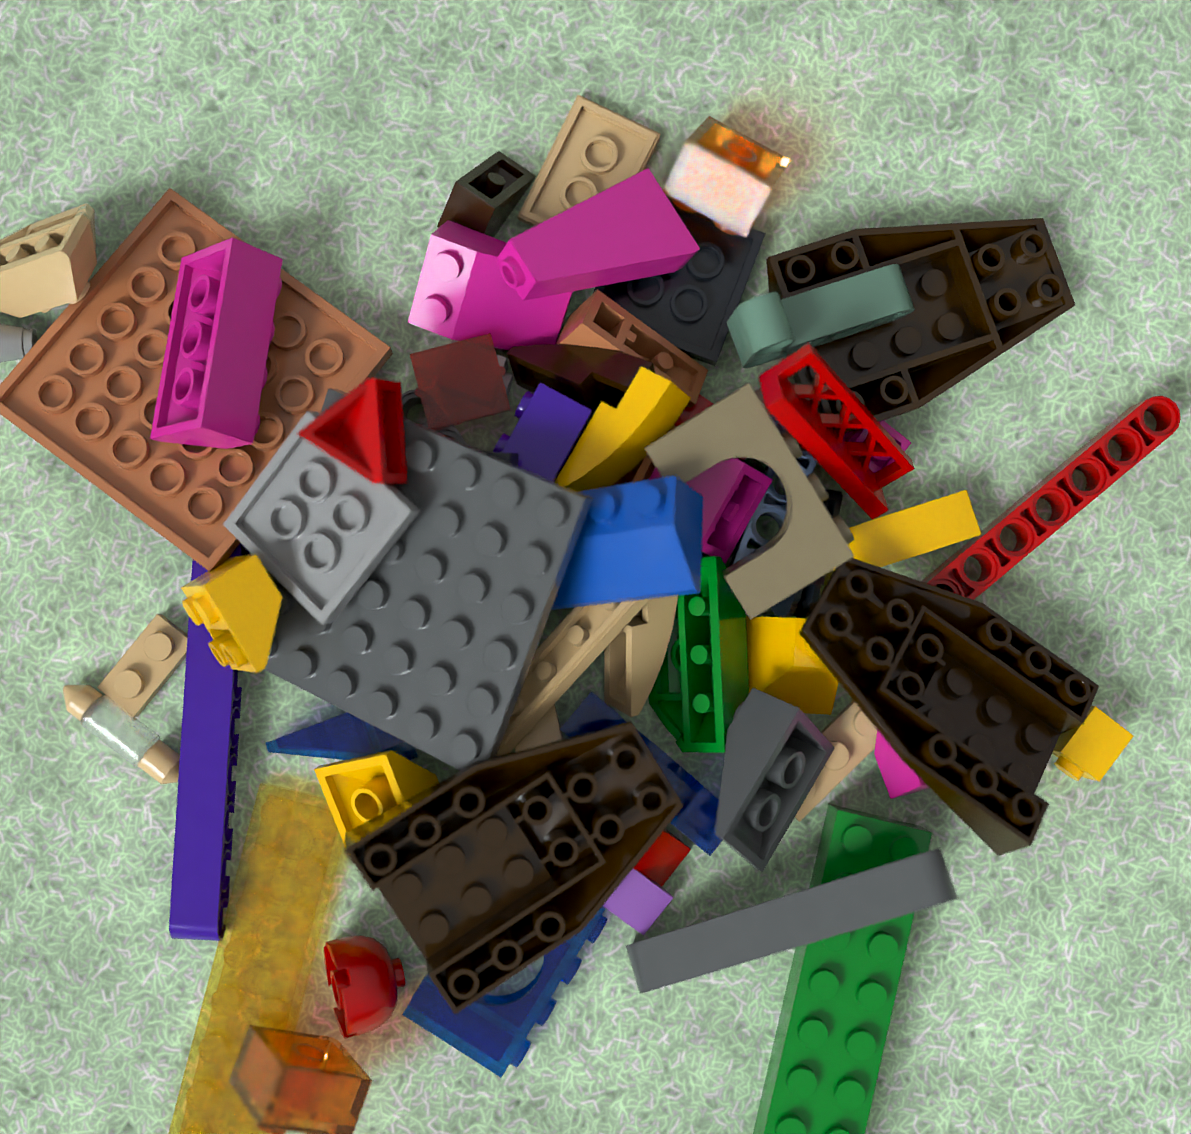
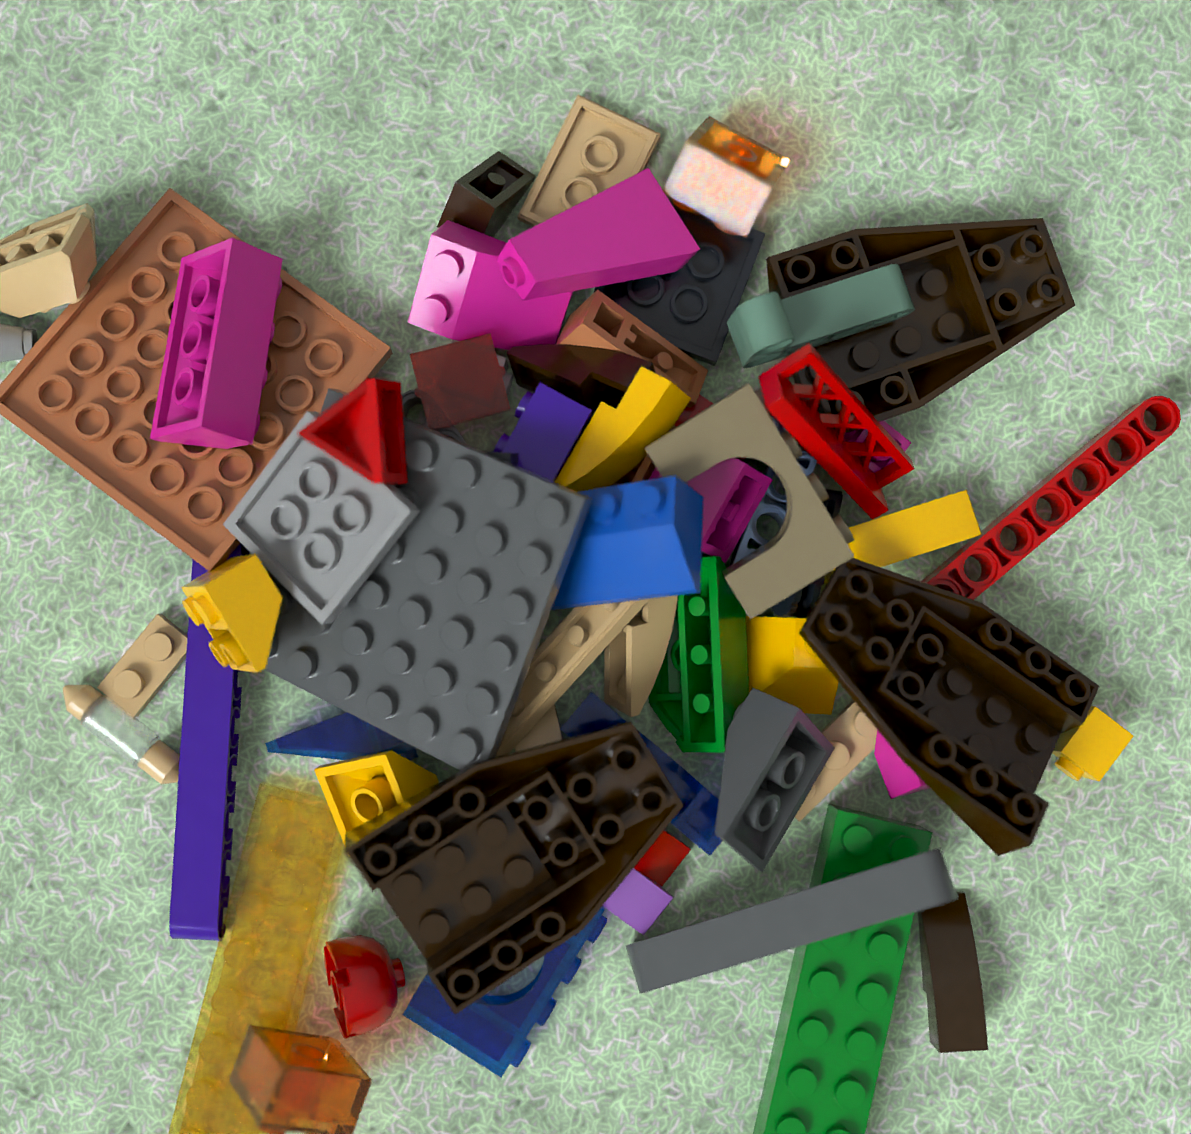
none -> dark brown slope [918,892,988,1053]

